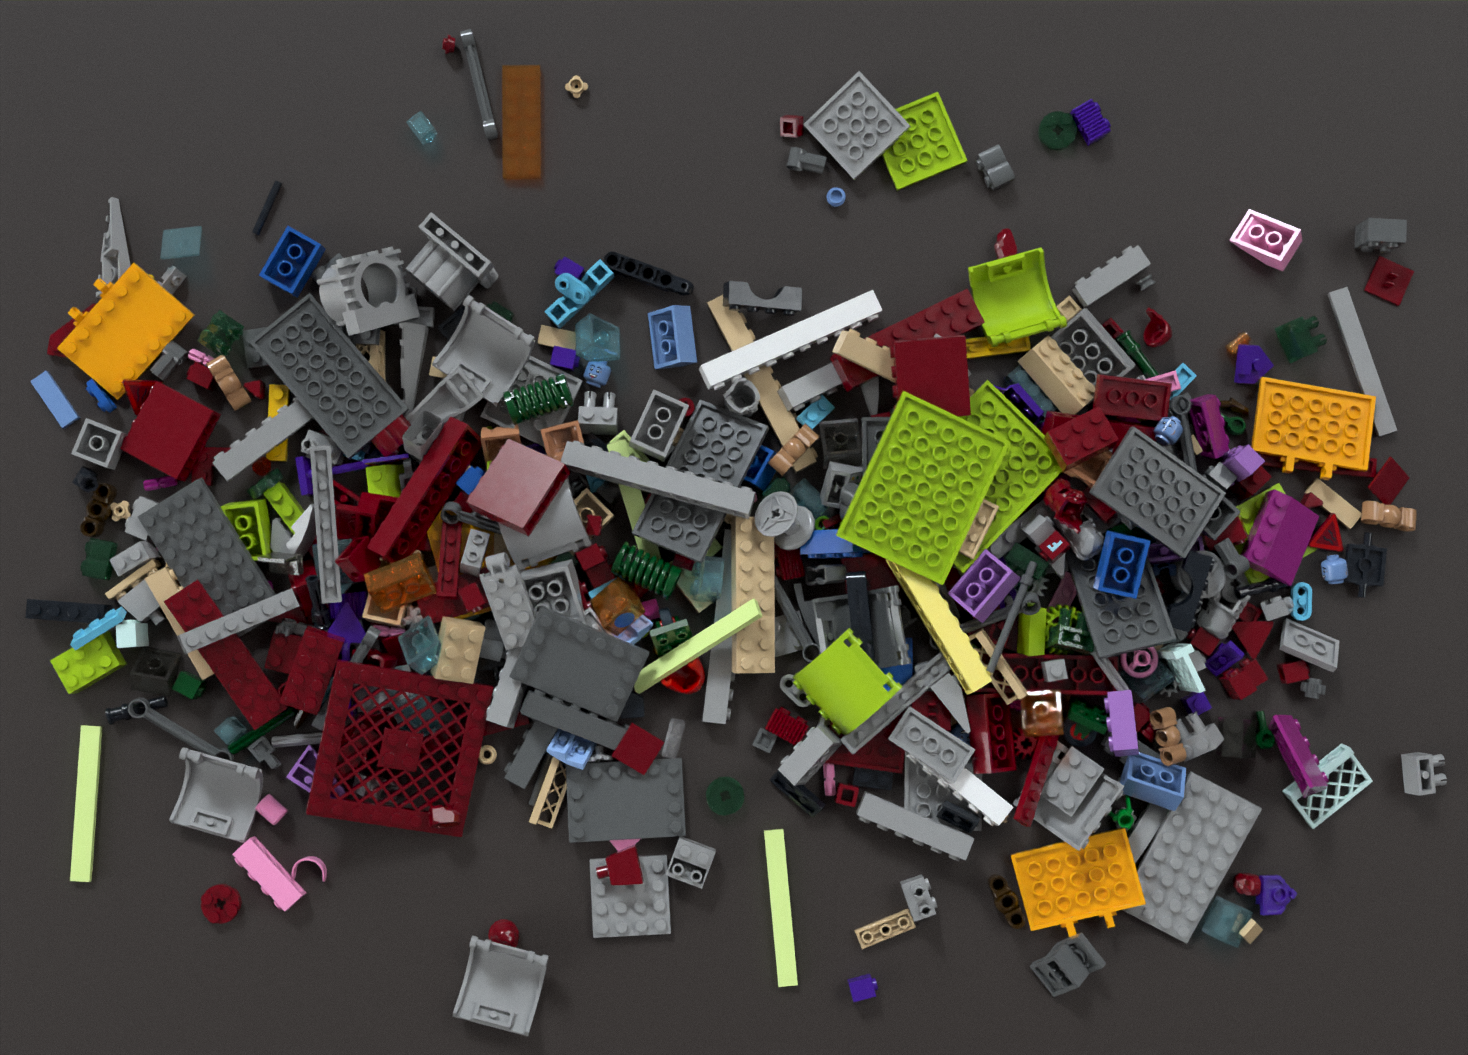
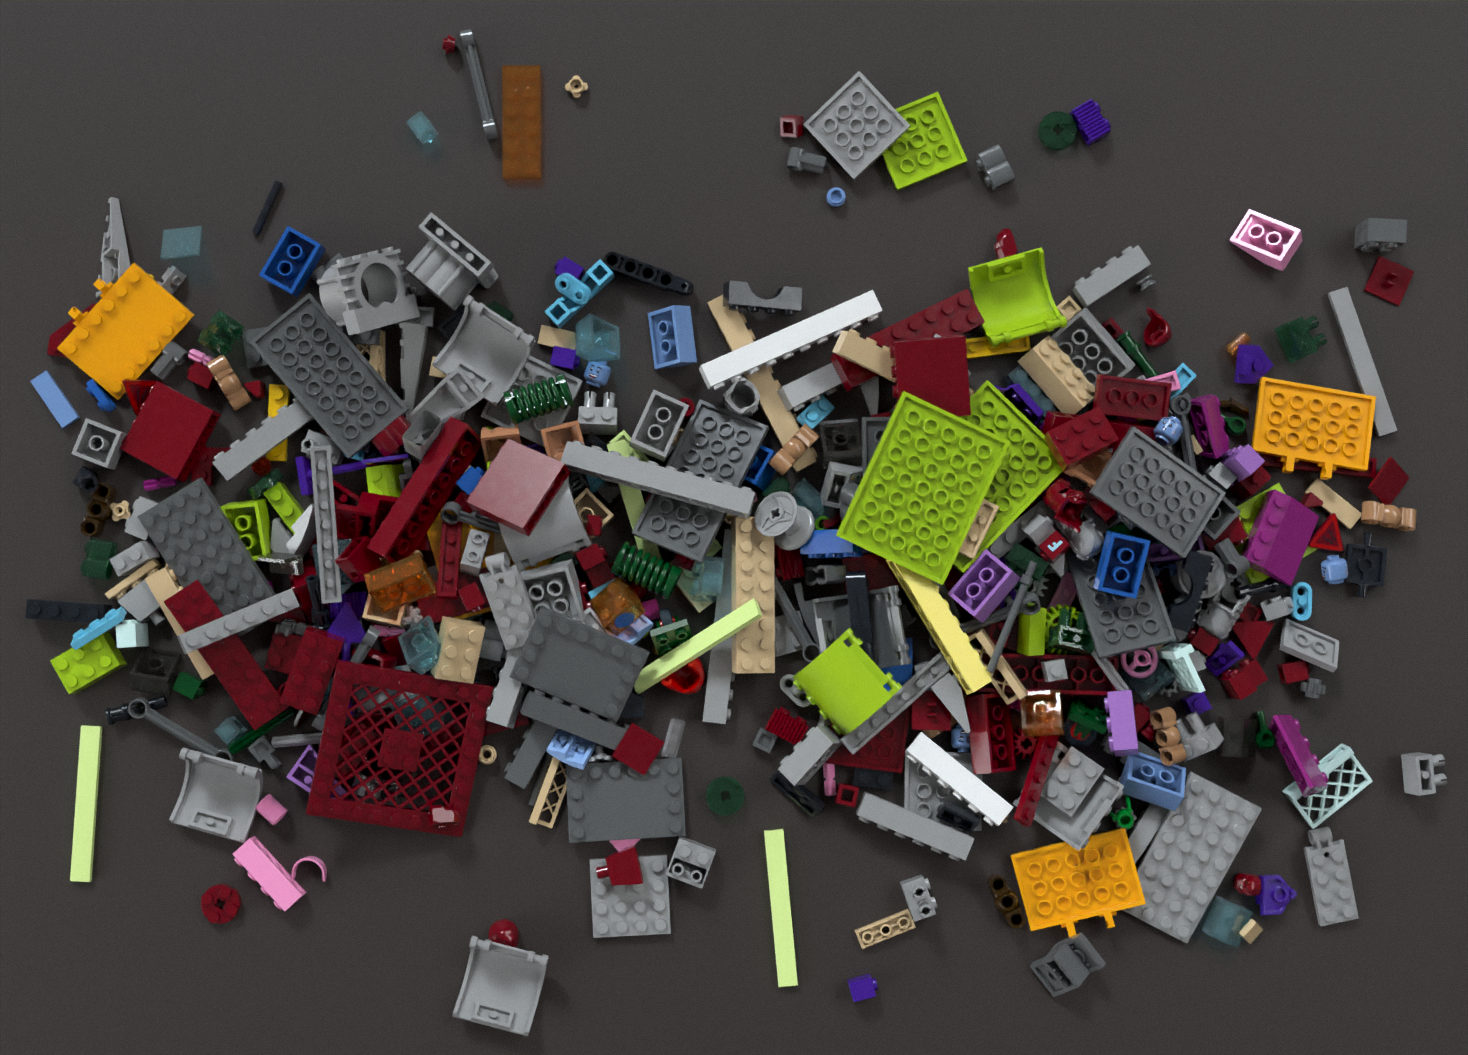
light grey plate [888,706,975,783] -> none
none -> light grey hinge [1304,826,1359,926]

